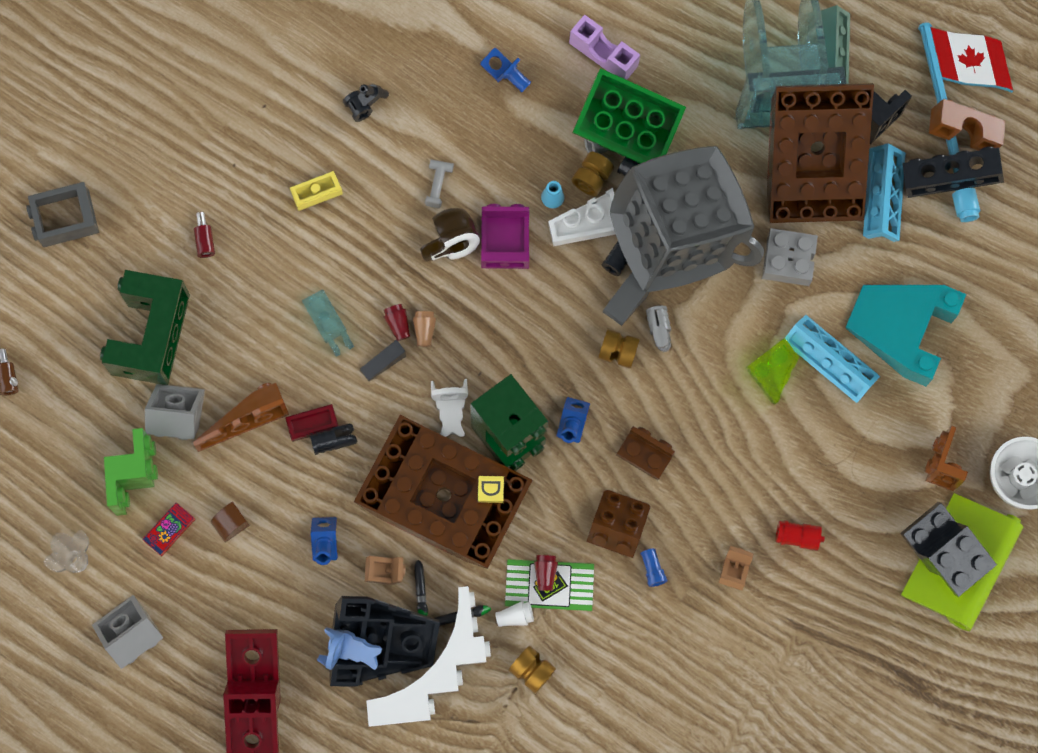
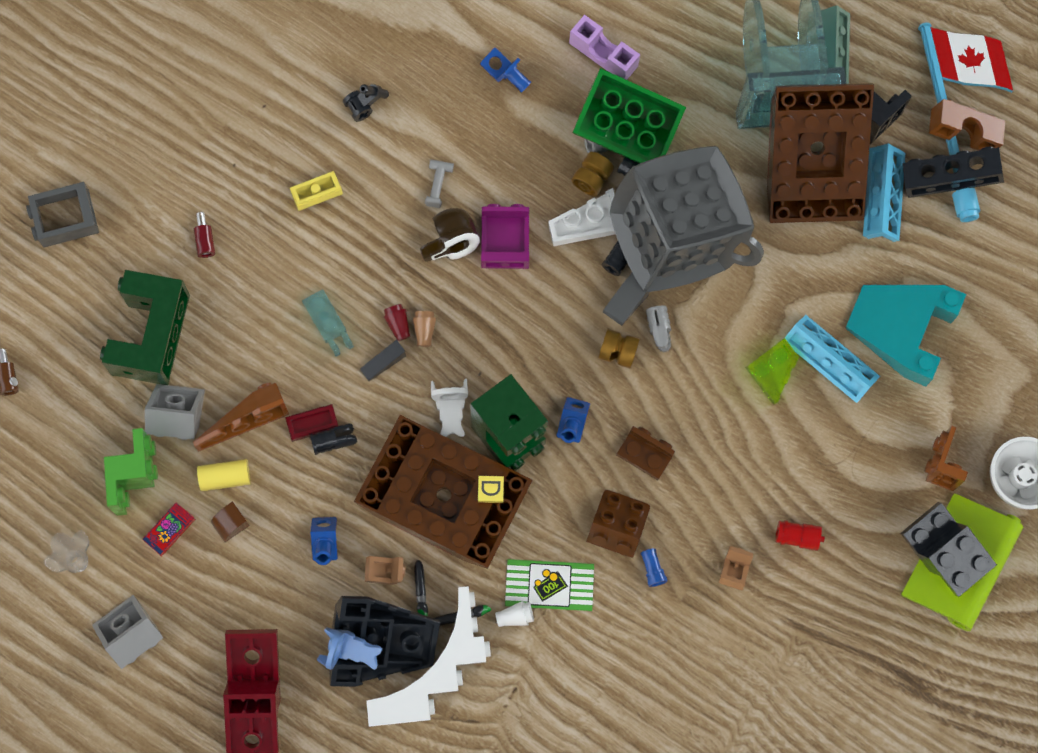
pearl gold wheel [508,645,556,694] -> none
dark red cone [534,555,558,591] -> none
medium azure cone [541,181,565,208] -> none
light grey piece [762,228,818,286] -> none
none -> light yellow brick [197,459,251,491]

